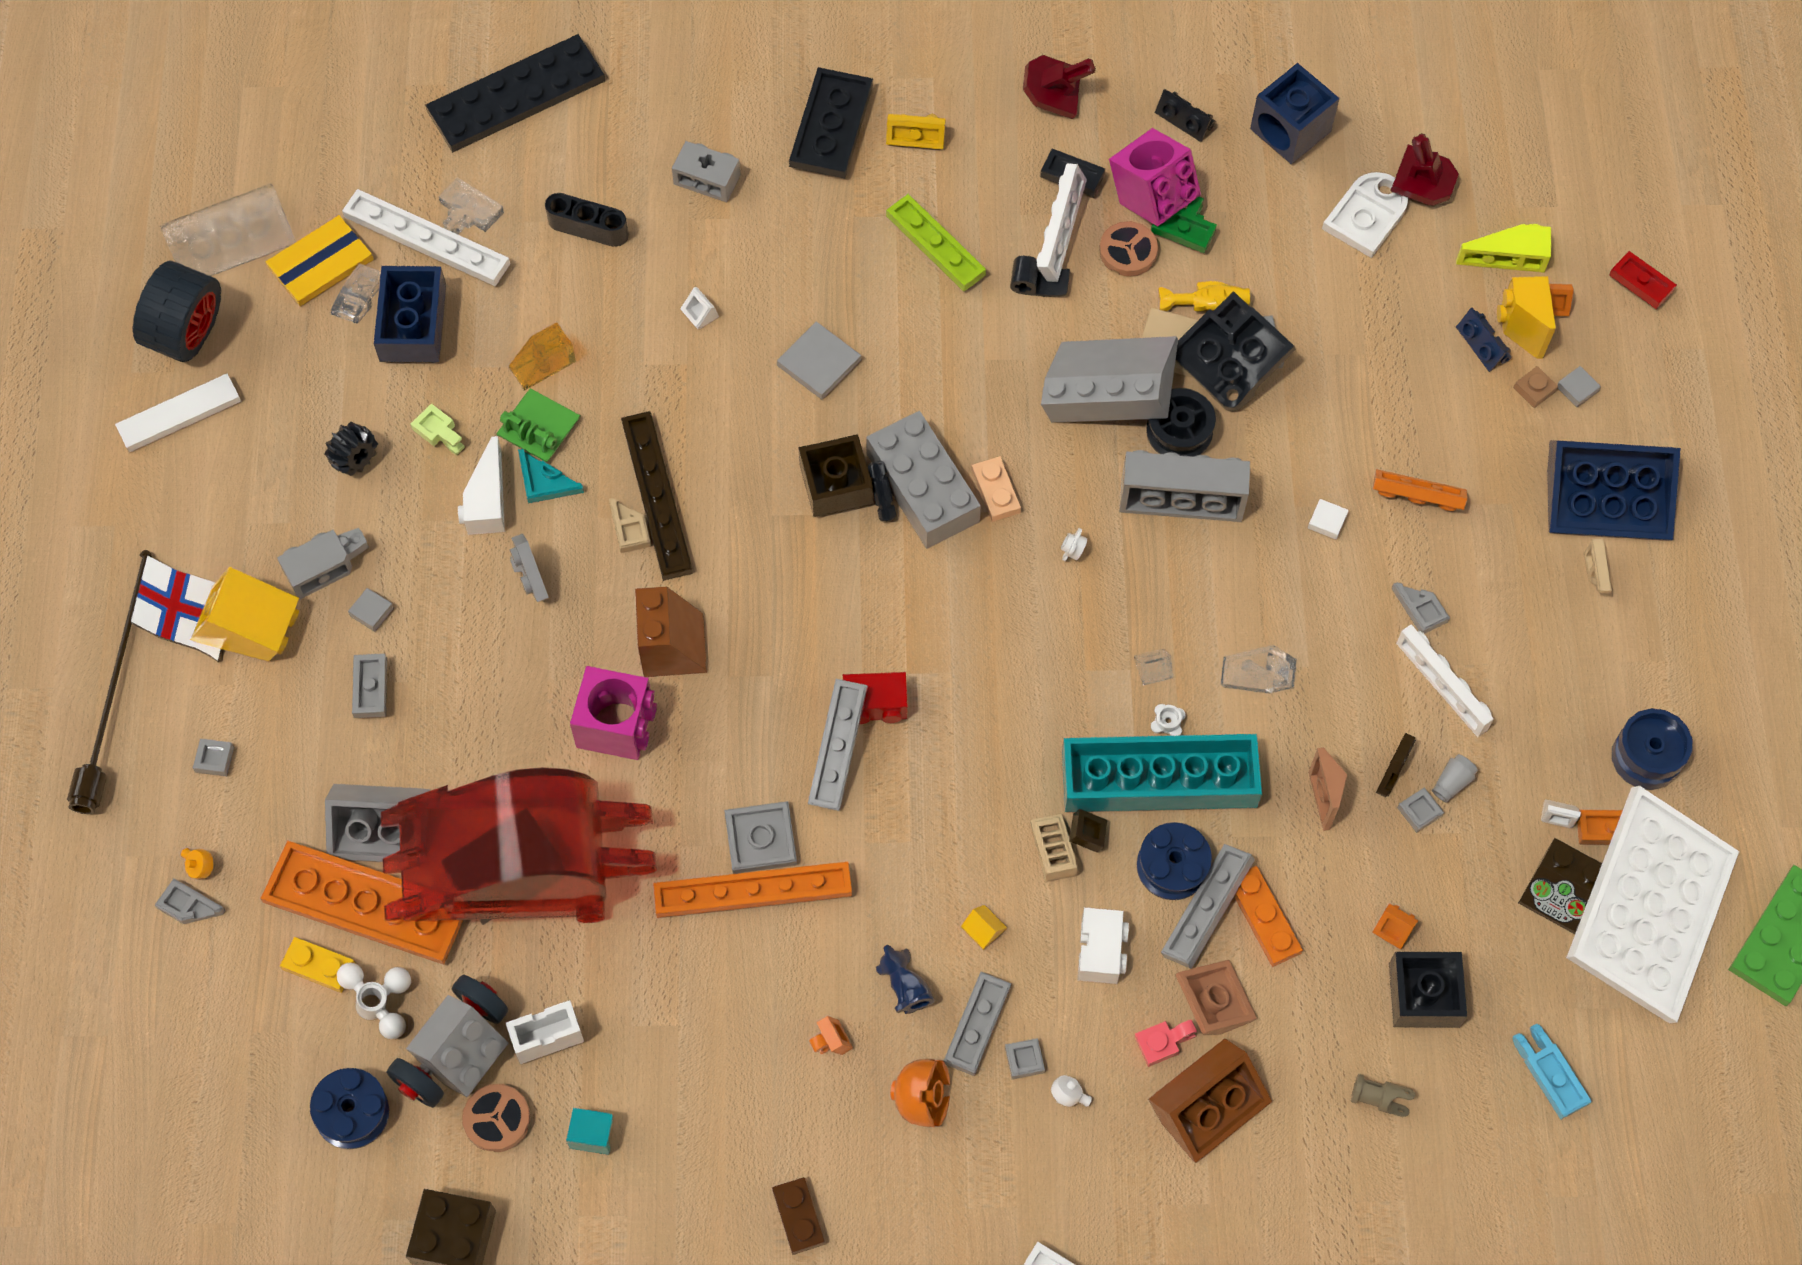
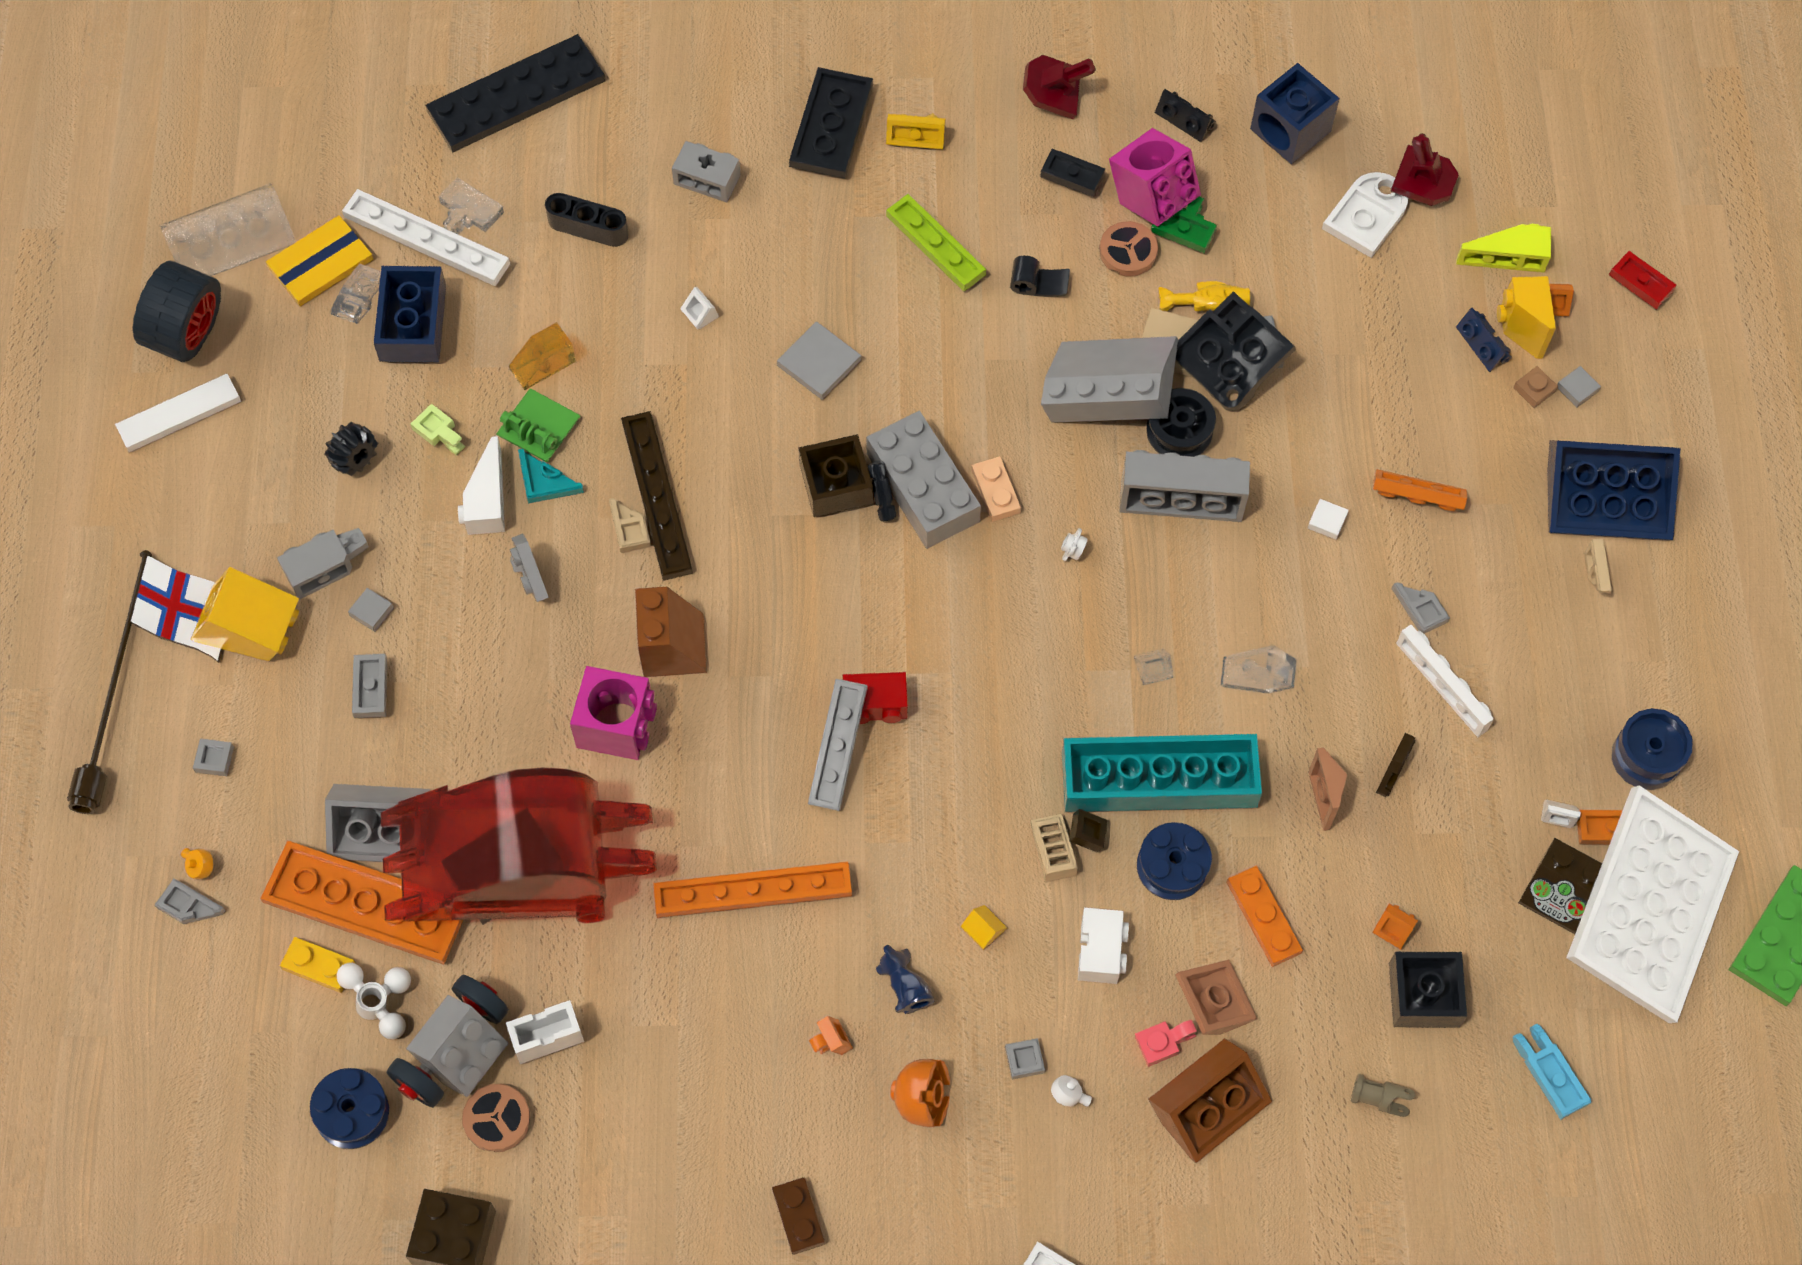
teal panel [566,1108,613,1155] -> none
light grey tile [724,801,797,874] -> none
light grey tile [944,972,1011,1076] -> none
white plate [1037,164,1087,282] -> none
white plate [1151,704,1185,736] -> none
light grey tile [1161,844,1255,969] -> none
light grey tile [1397,787,1444,833] -> none
light grey cone [1432,754,1478,803] -> none

